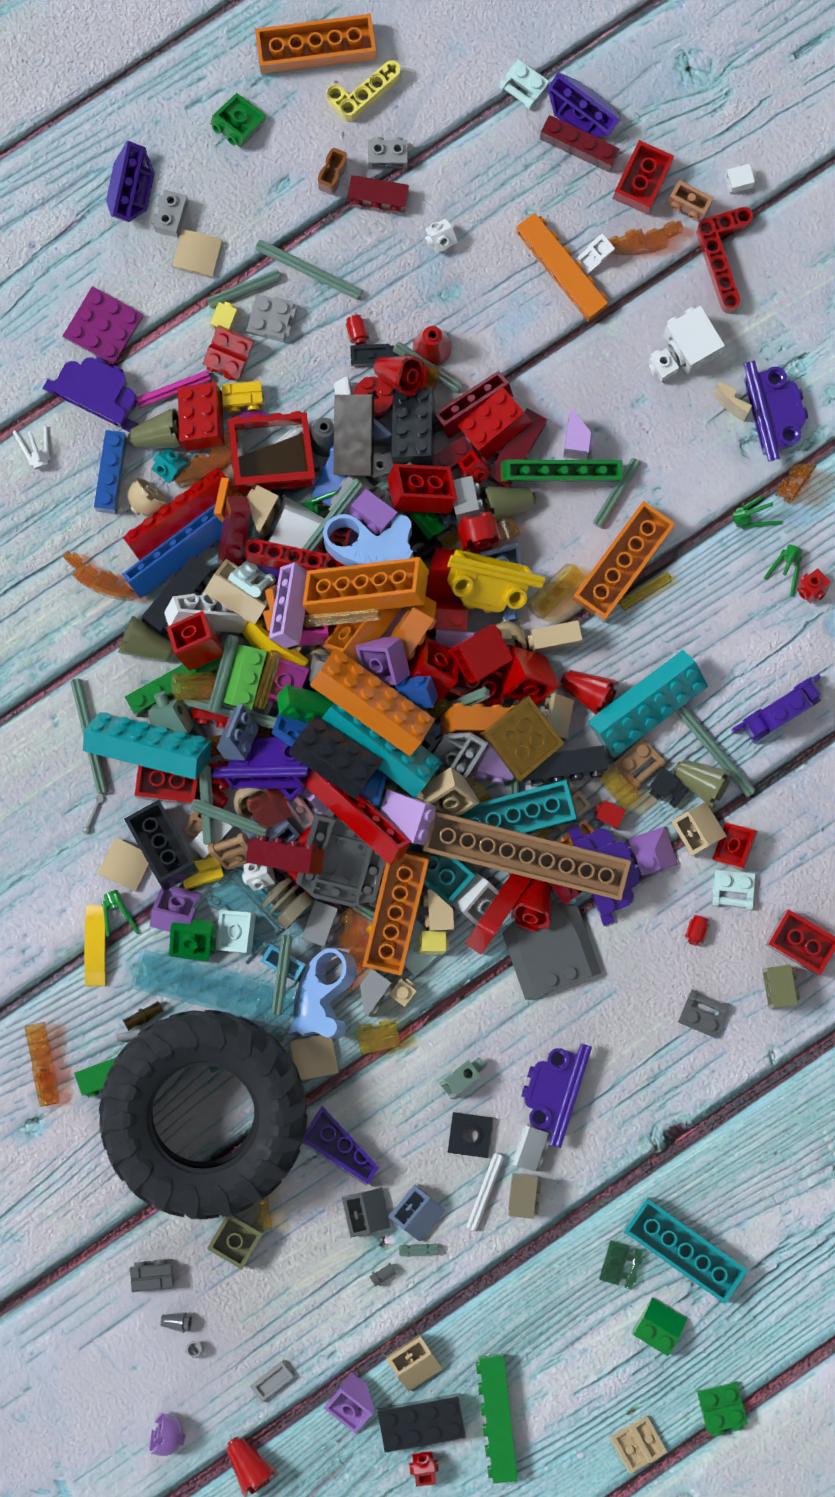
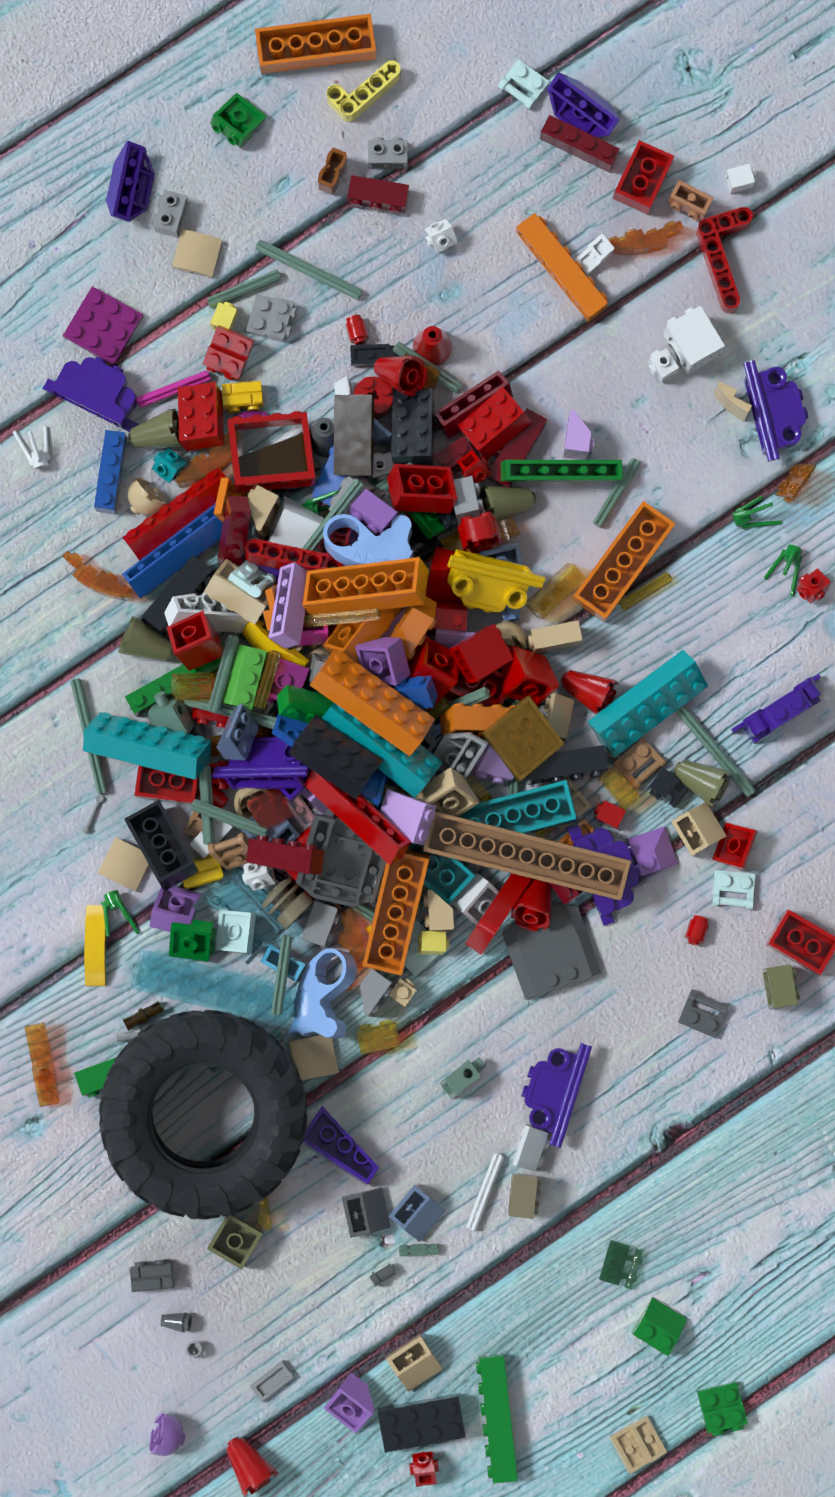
black piece [447,1112,493,1158] -> none
teal brick [622,1197,748,1304] -> none

